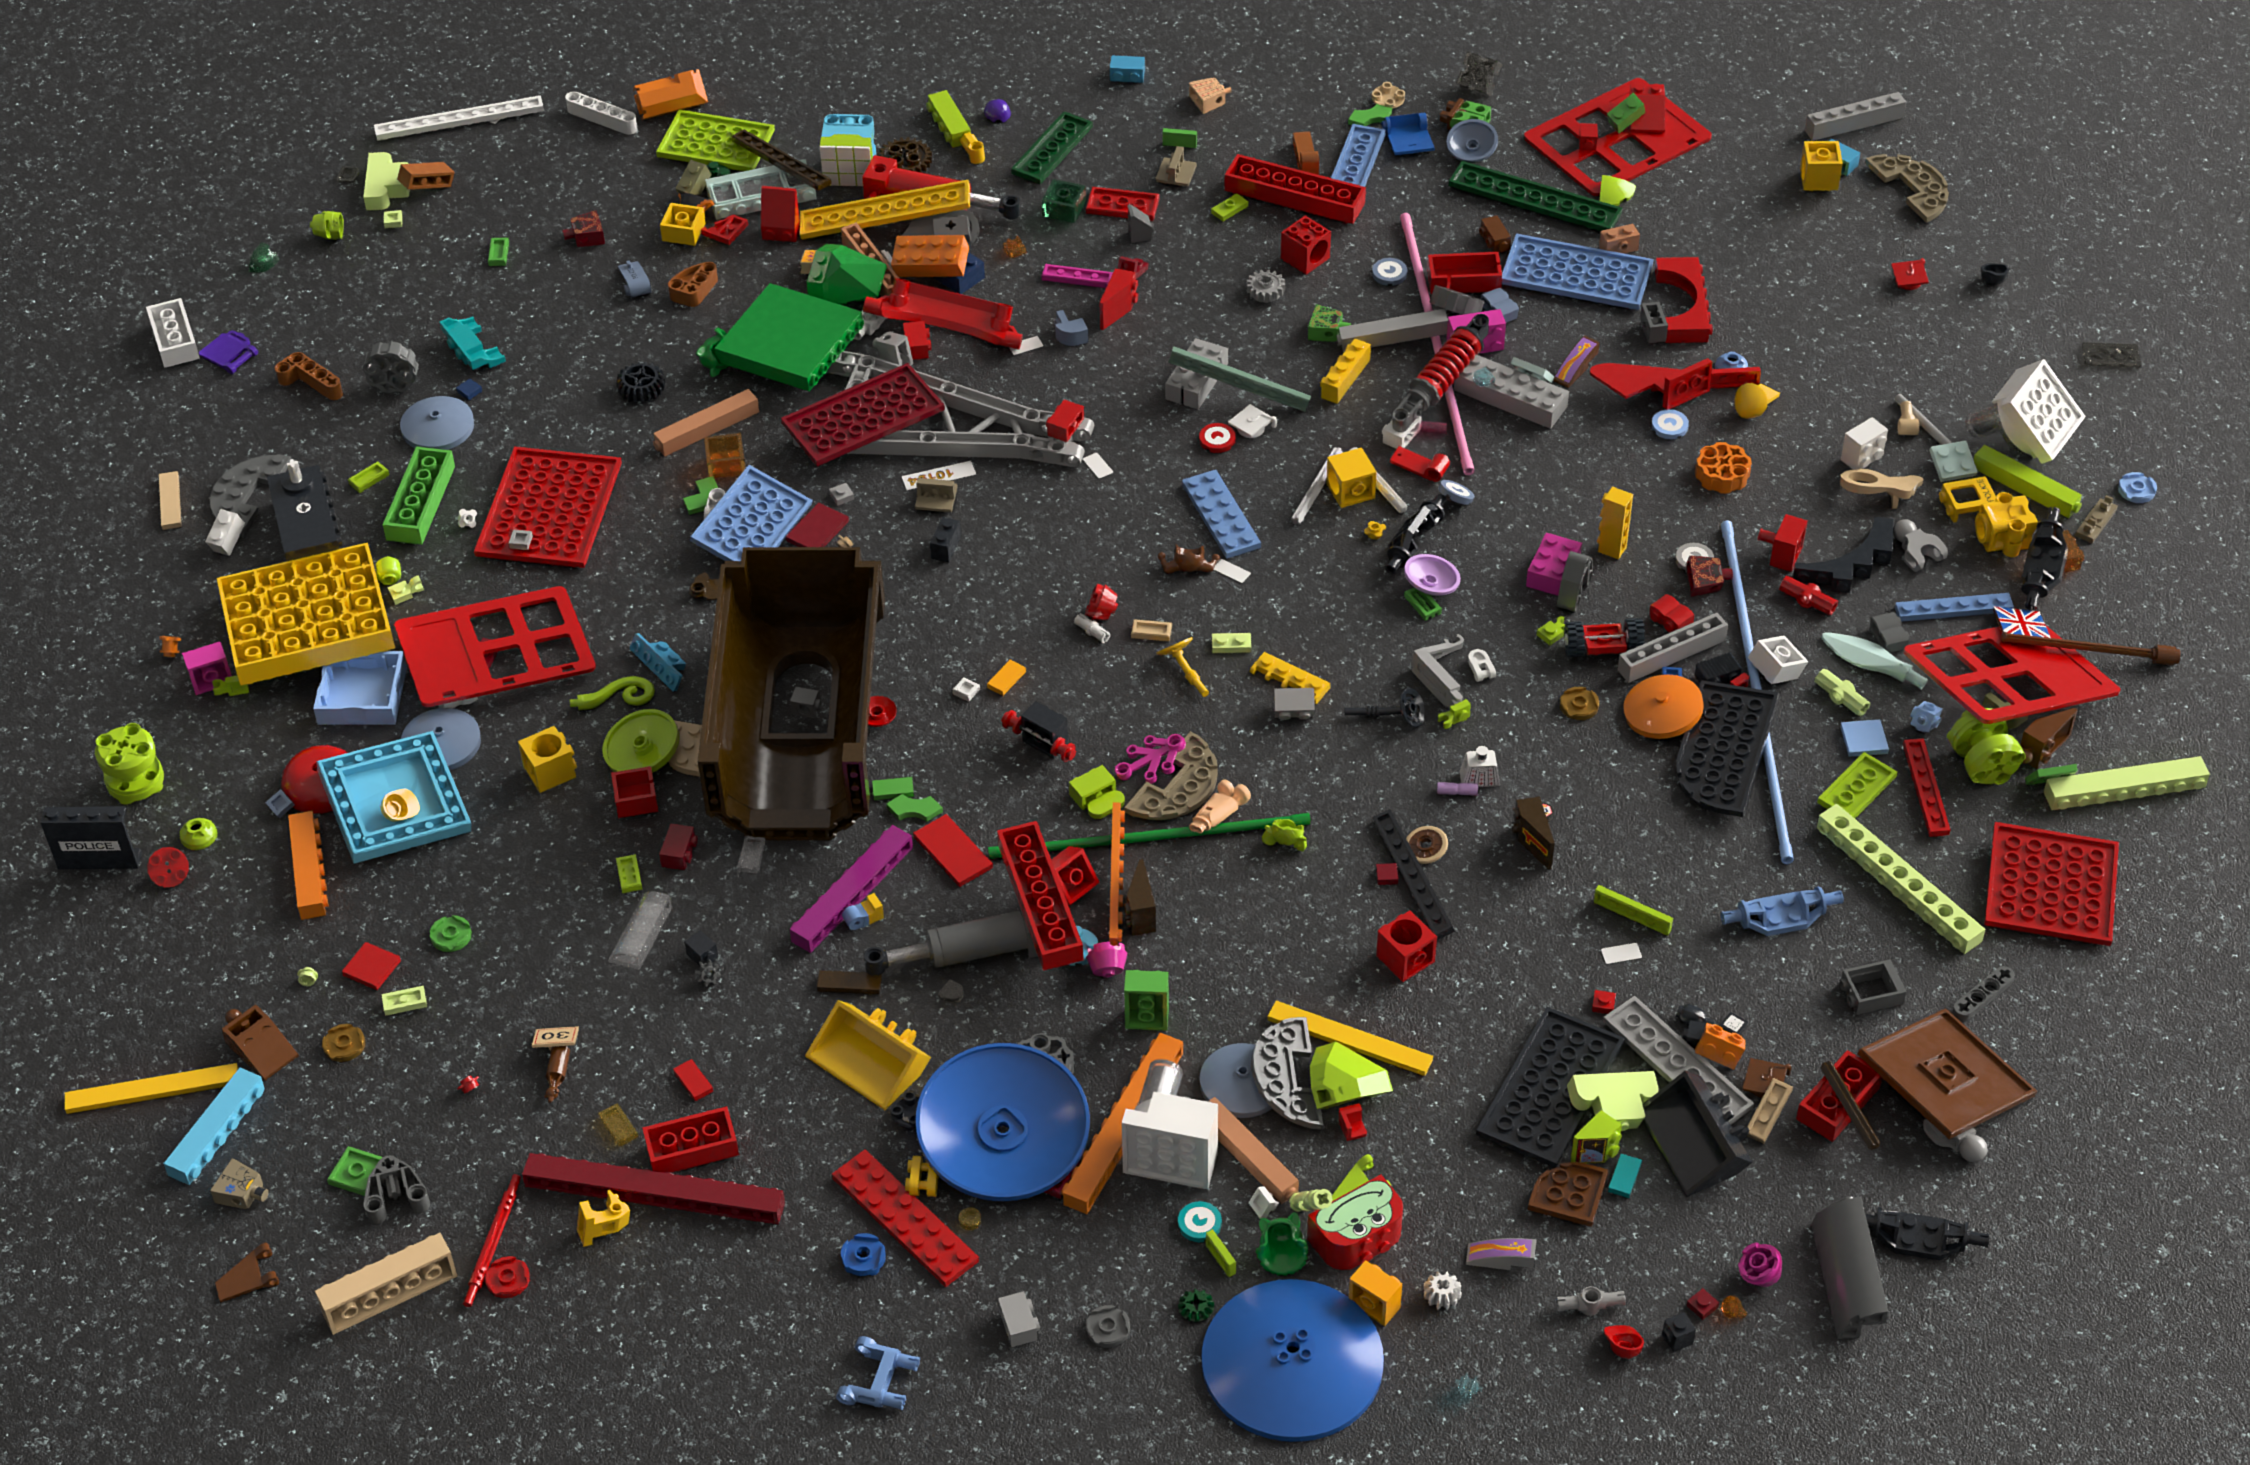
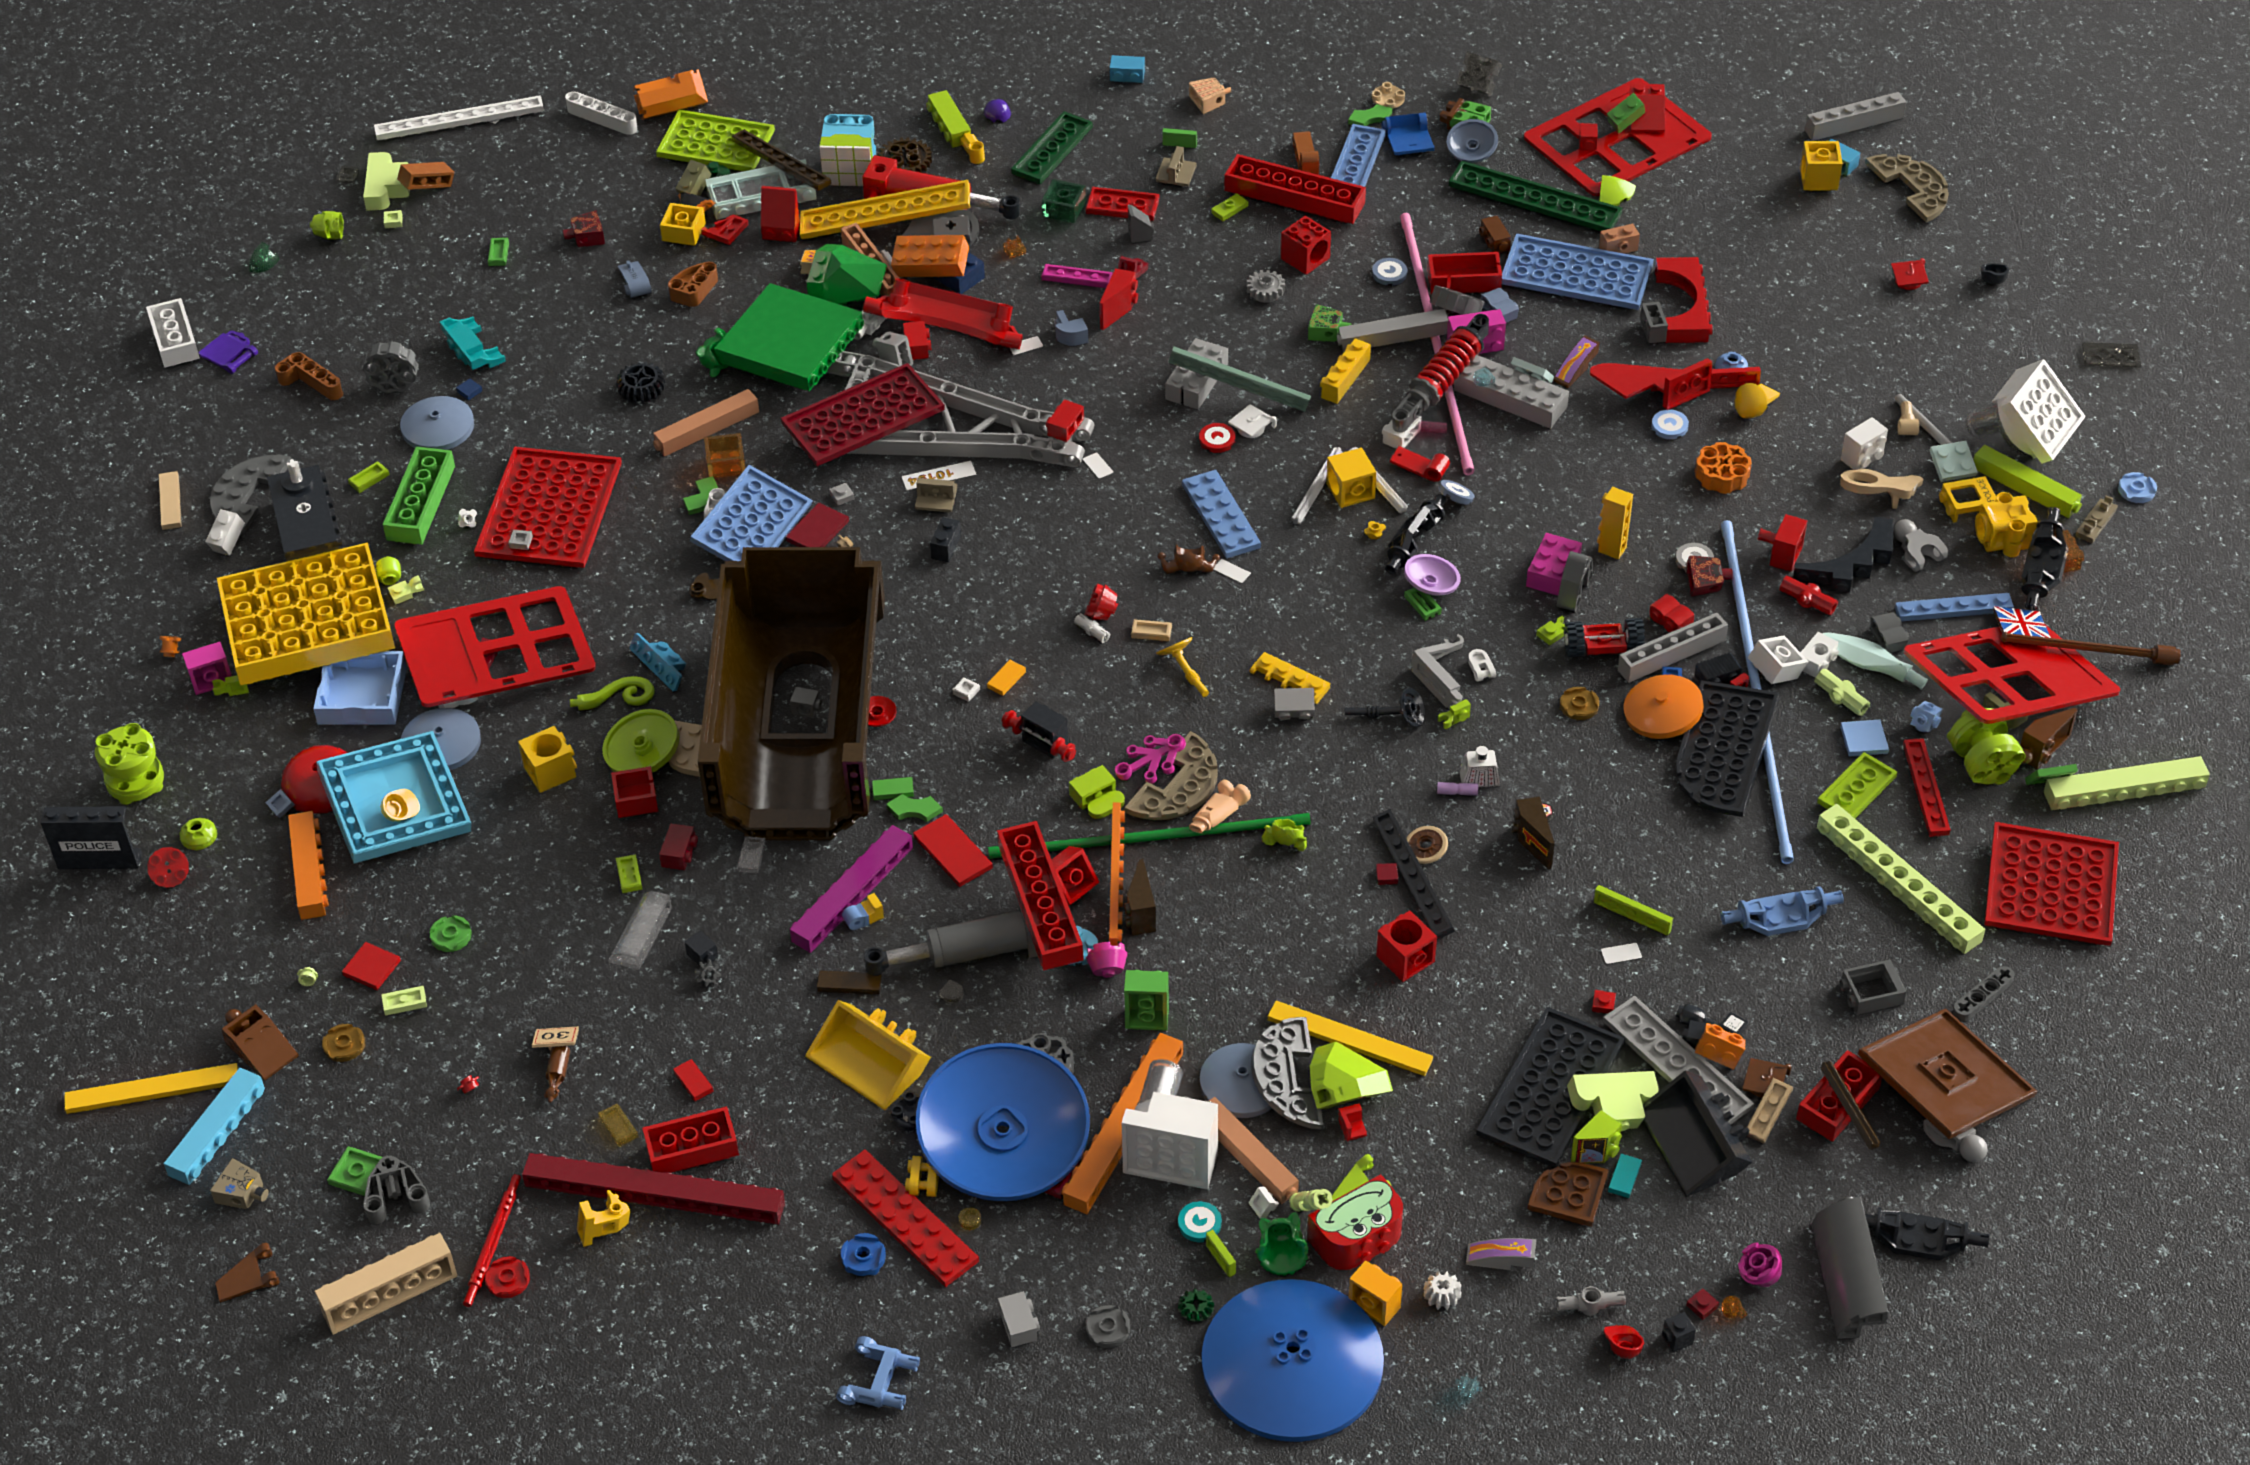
yellowish green plate [1212,633,1251,653] -> none
none -> white brick [1800,632,1839,677]

